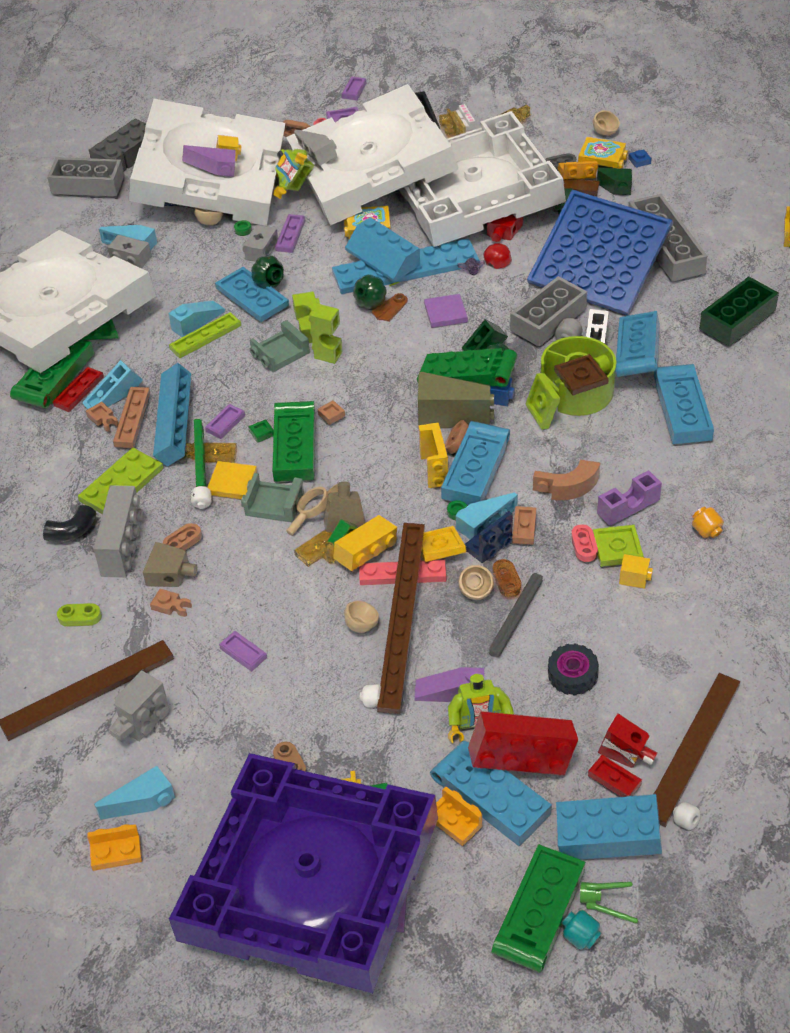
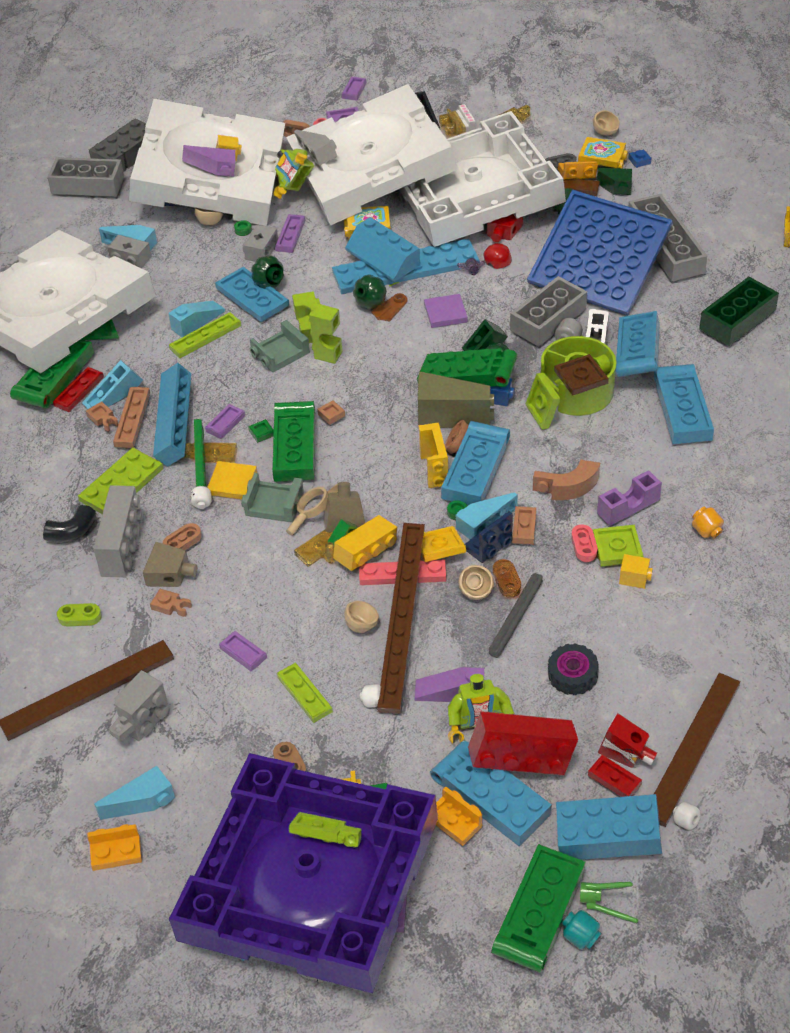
none -> lime tile [277,662,333,723]
none -> lime hinge [289,812,361,847]

